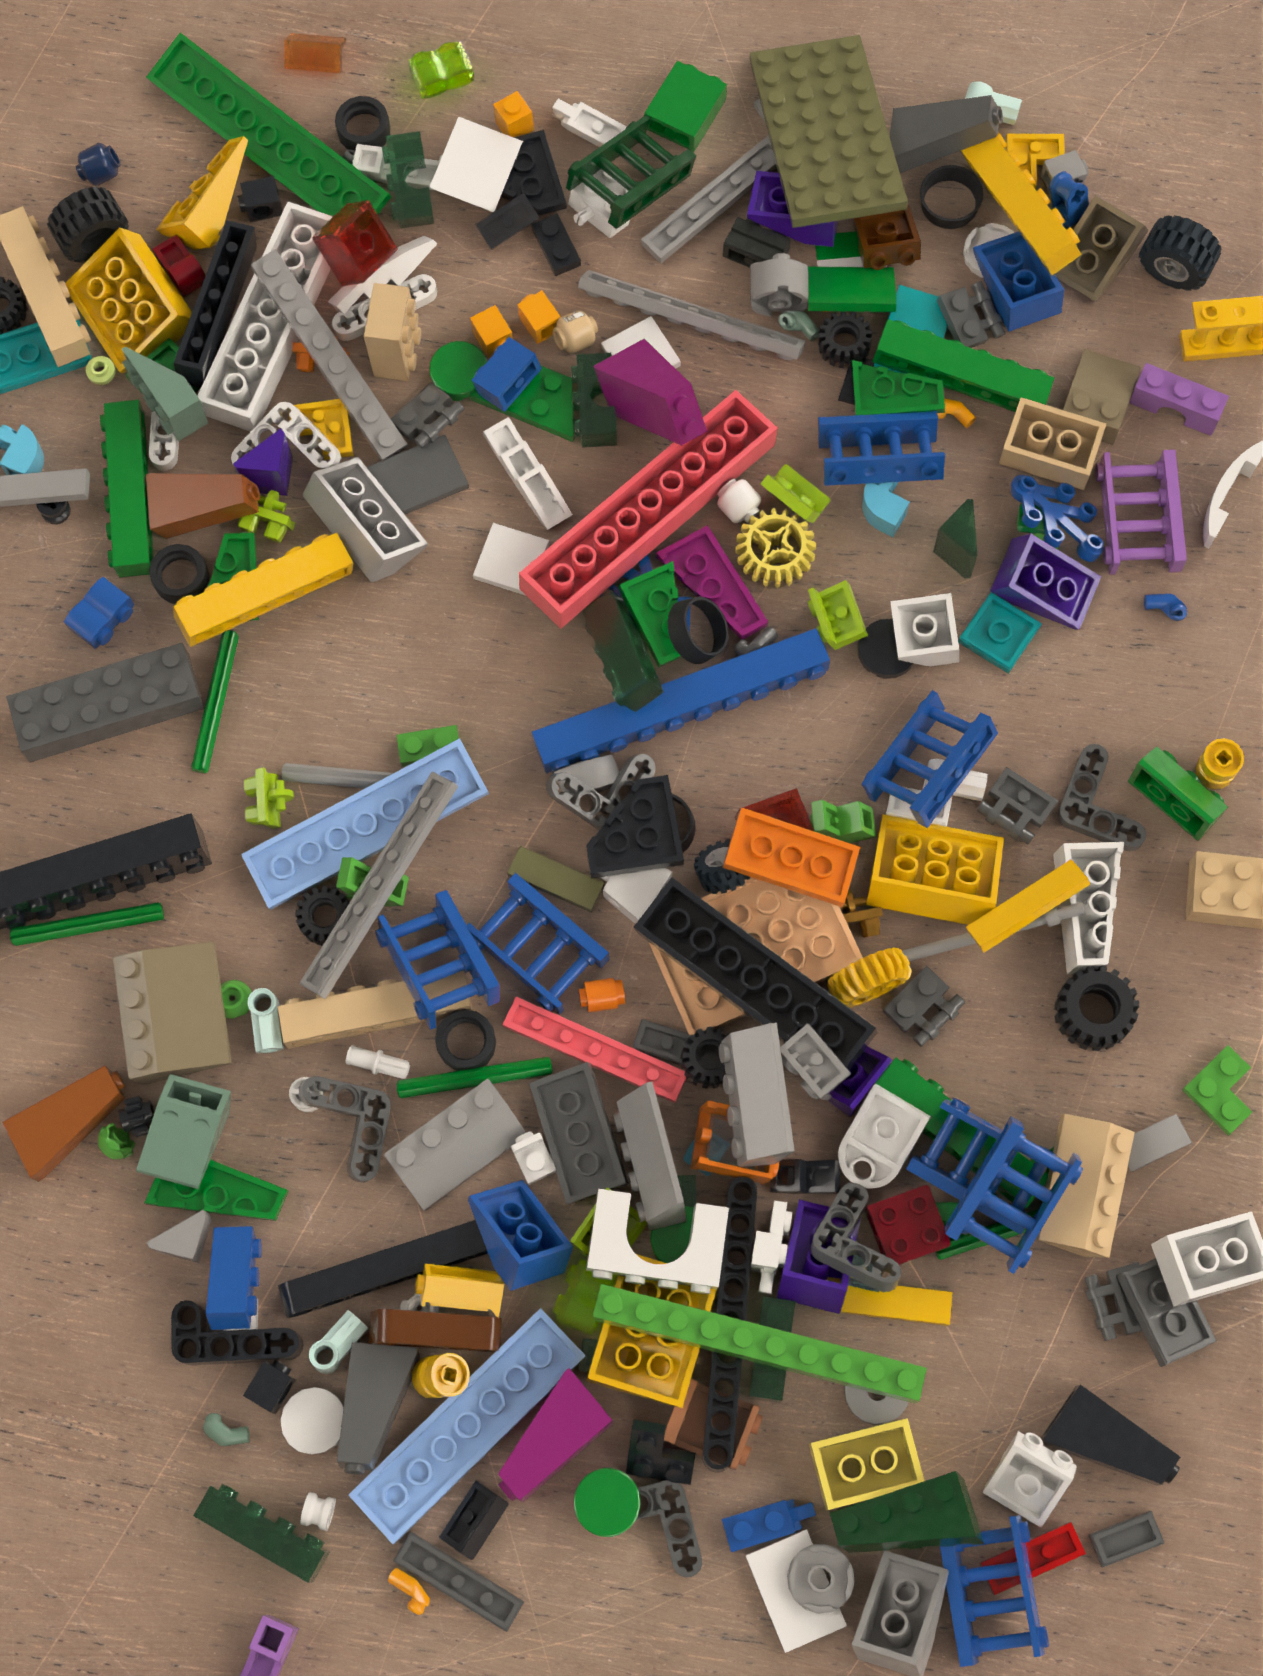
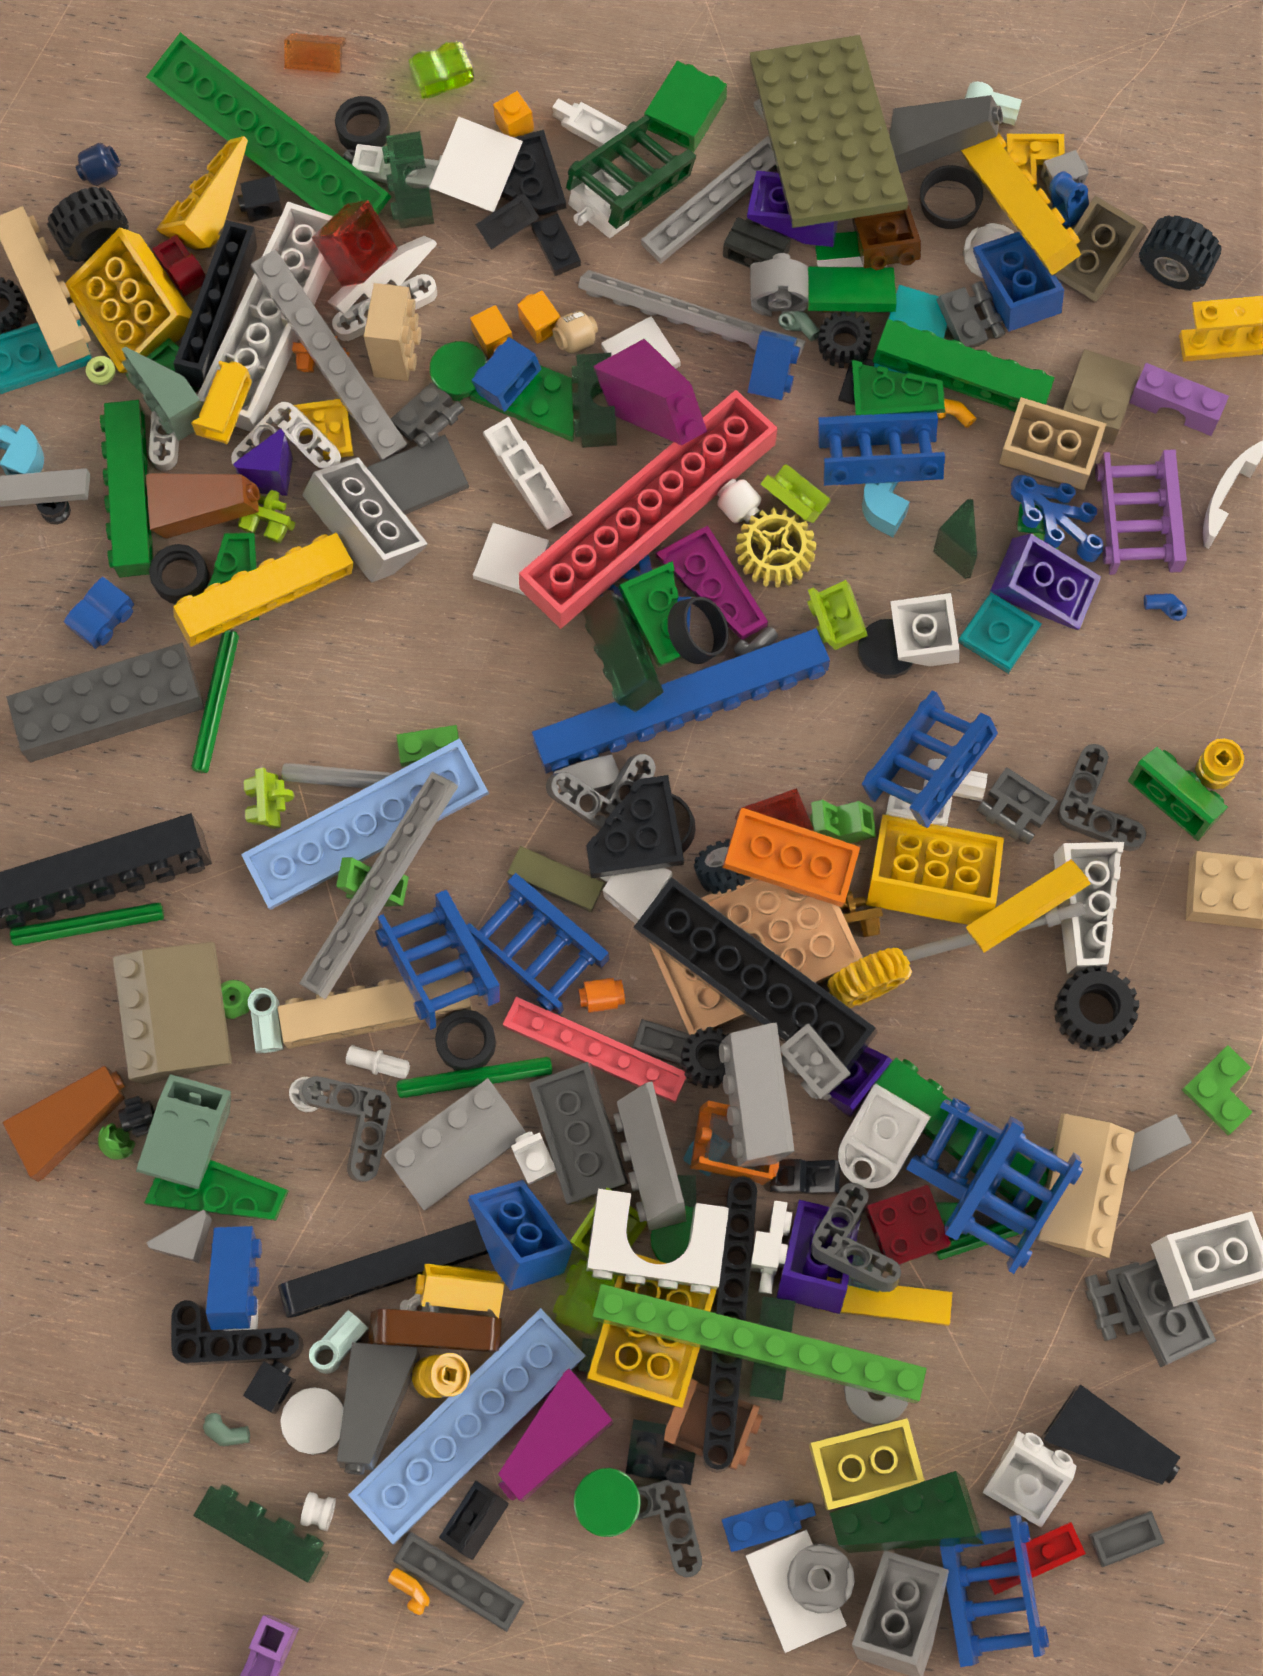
black tyre [295,886,350,946] -> none
dark grey plate [882,966,965,1047] -> none
none -> yellow window [191,361,252,444]
none -> blue brick [747,330,800,400]

